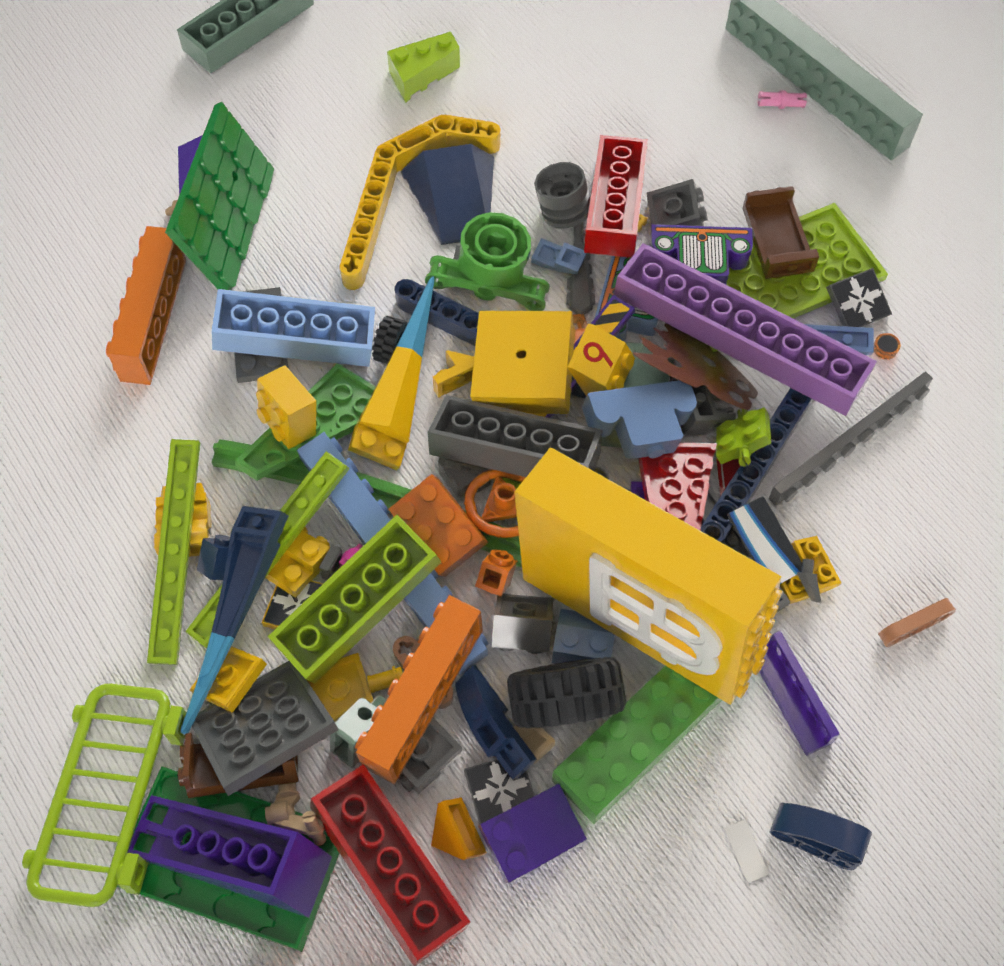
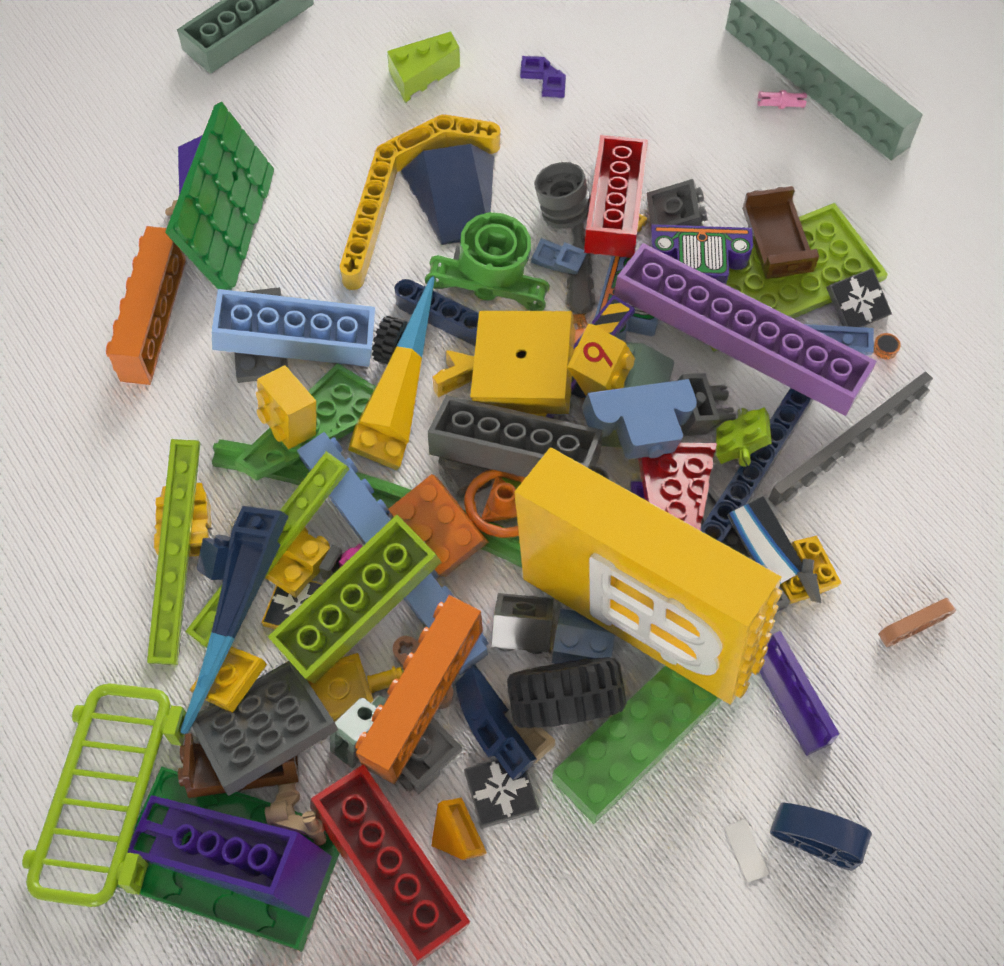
orange brick [475,550,518,596] -> none
dark purple slope [478,784,587,883] -> none
reddish brown piece [633,322,758,410] -> none
red sticker [716,458,740,497] -> none
none -> dark purple tile [520,56,566,98]

